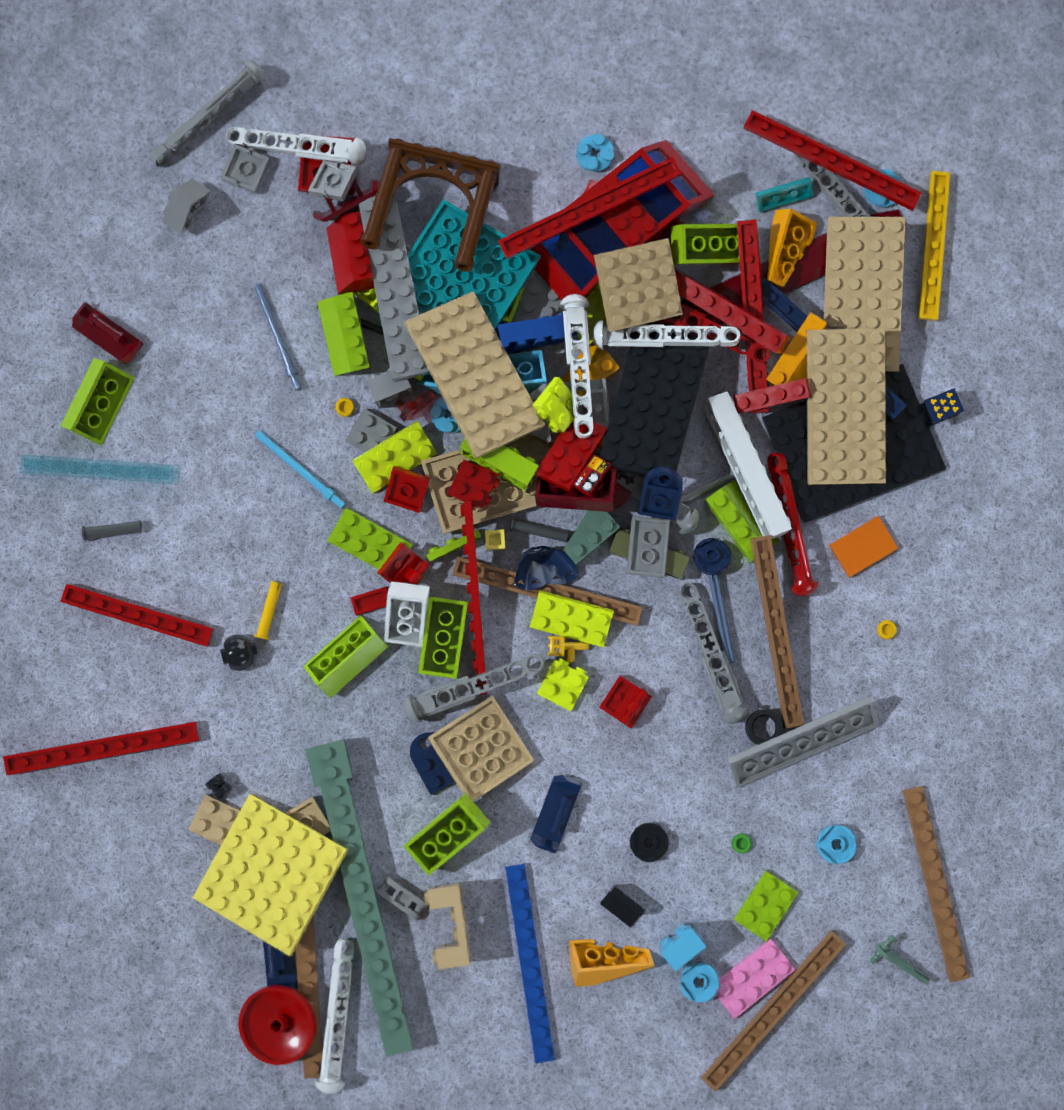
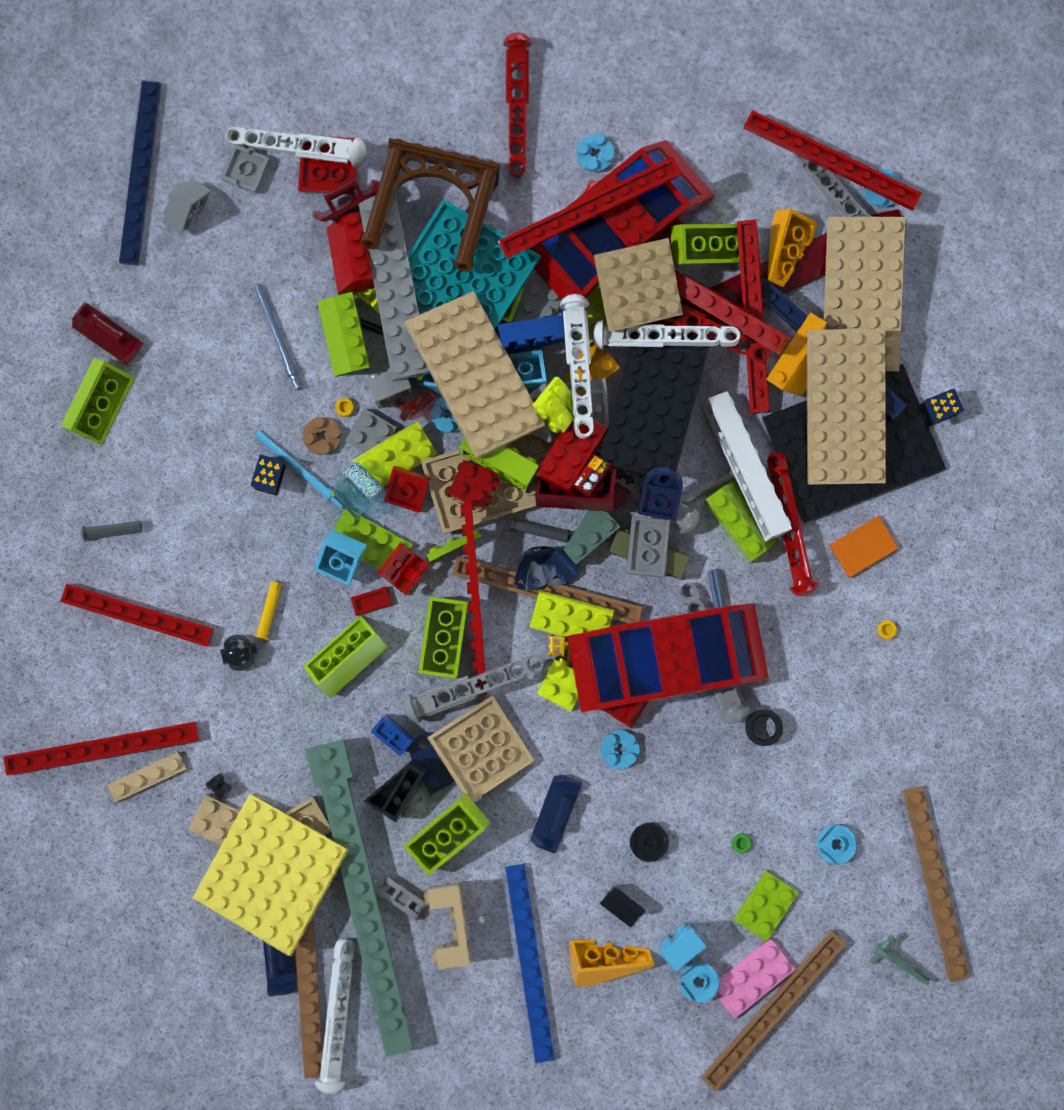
clear light blue plate [20,454,175,484] -> none
light grey piece [150,60,265,167] -> none
red dish [238,985,316,1065] -> none
light grey plate [308,160,358,201] -> none
white brick [384,581,430,647] -> none
light yellow panel [485,529,506,551] -> none
dark blue tile [693,538,731,576] -> none
light grey plate [727,697,878,788] -> none
red plate [733,378,811,414] -> none
medium nougat plate [750,535,804,729] -> none
teal plate [755,177,813,212] -> none
yellow plate [918,171,950,321] -> none
none -> tan plate [107,752,187,803]
none -> dark blue plate [119,80,161,266]
none -> dark blue piece [251,454,287,495]
none -> medium nougat plate [303,417,341,455]
none -> medium azure brick [314,529,366,586]
none -> clear light blue brick [330,461,384,520]
none -> black wedge [363,759,431,822]
none -> blue hinge [371,714,415,756]
none -> red piece [503,32,532,177]
none -> window [567,603,769,713]
none -> medium azure plate [601,730,639,769]

